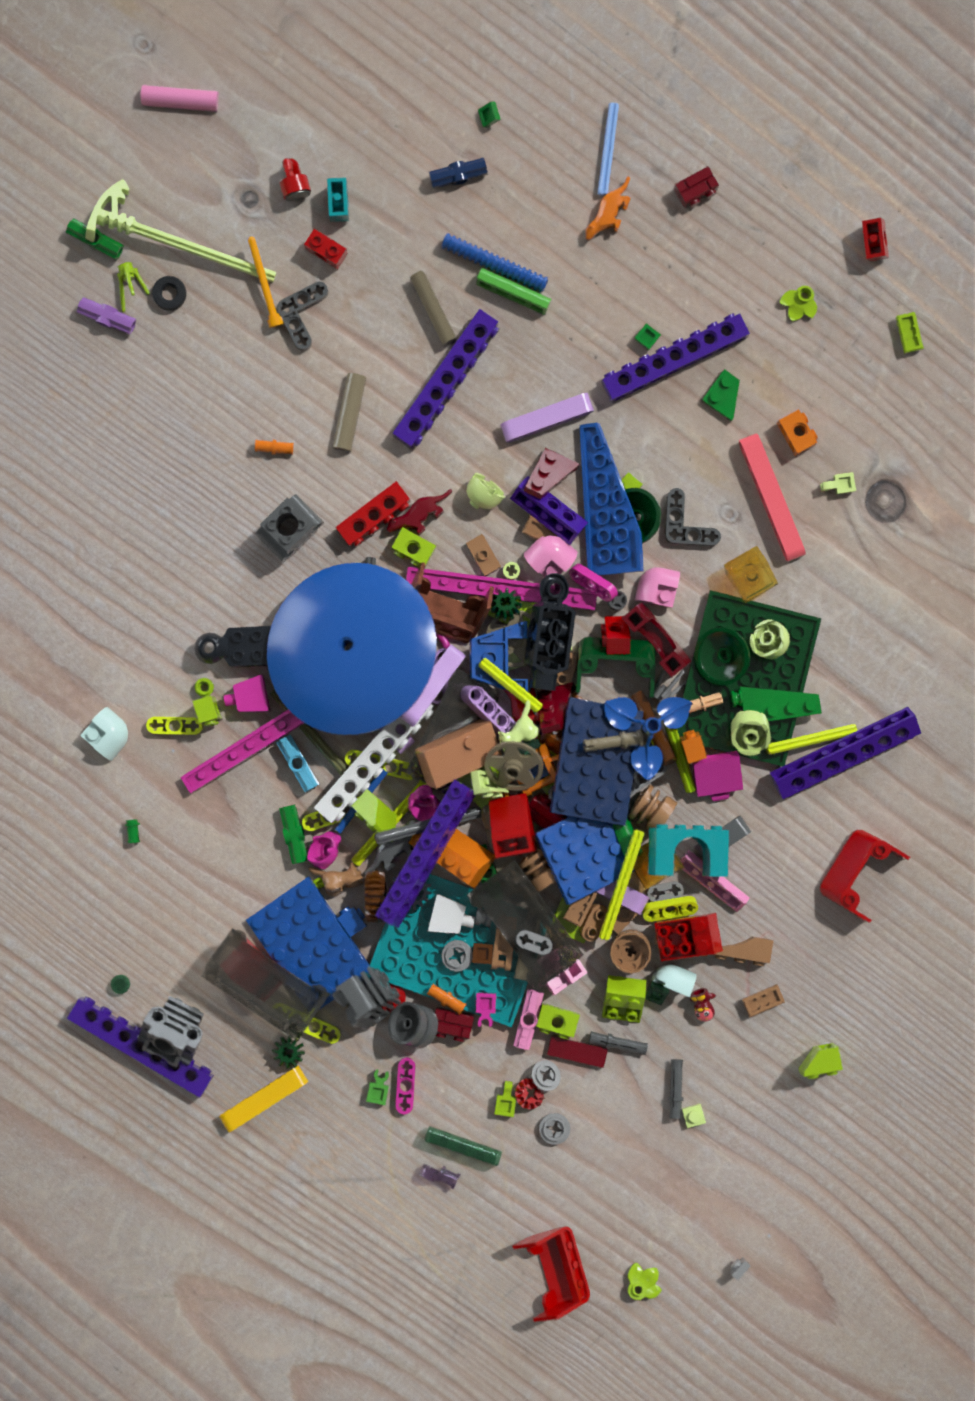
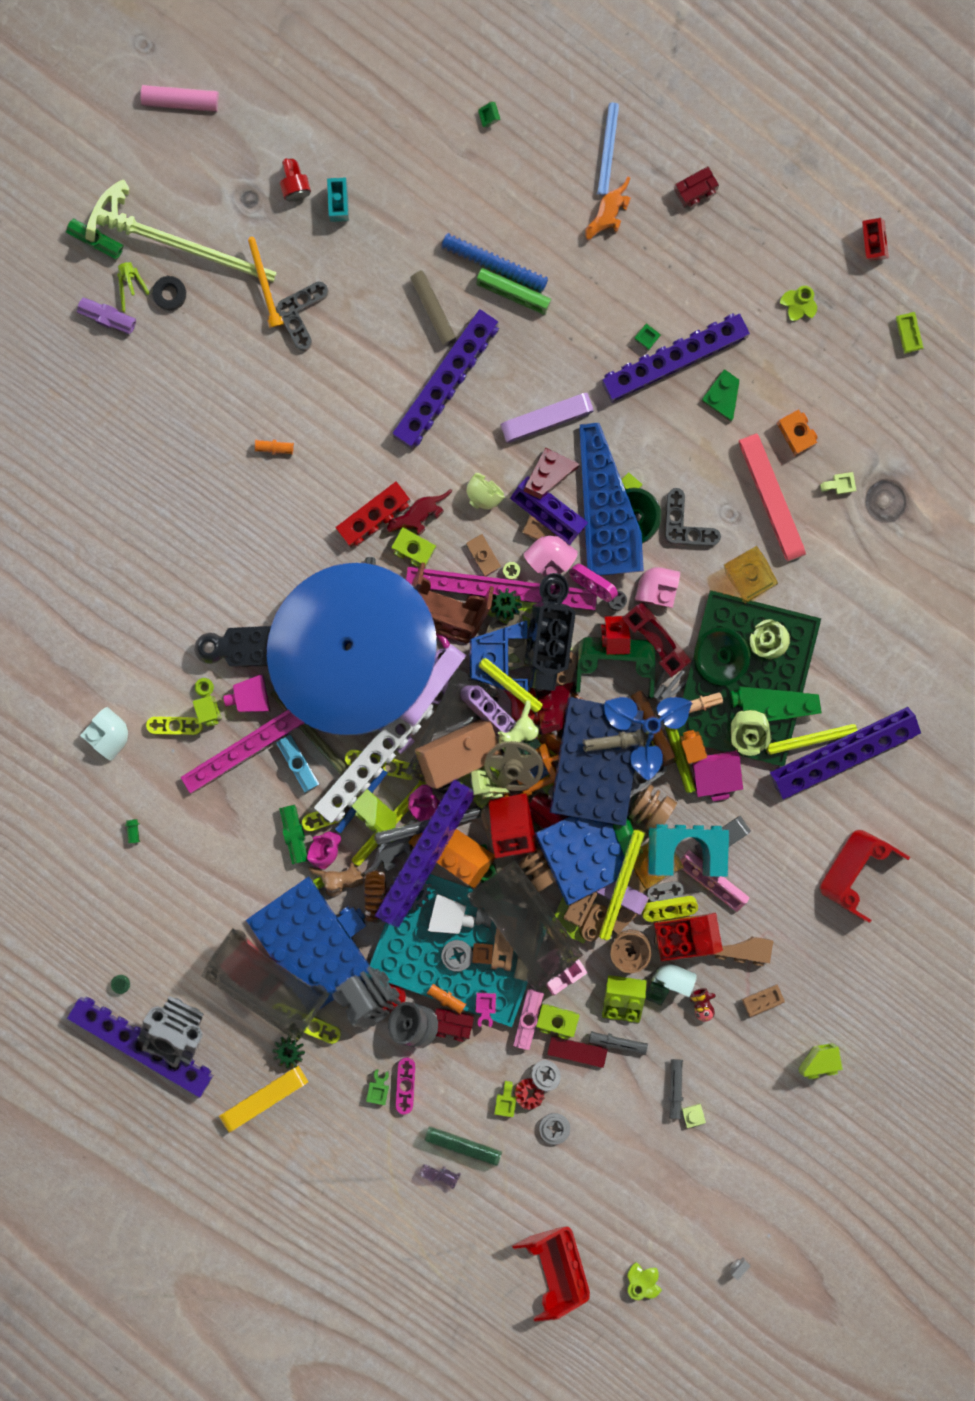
dark grey piece [255,494,324,563] -> none
red brick [304,229,348,270] -> none
dark tan brick [332,373,366,452] -> none
dark blue piece [429,157,488,189] -> none
light grey beam [516,930,552,955] -> none

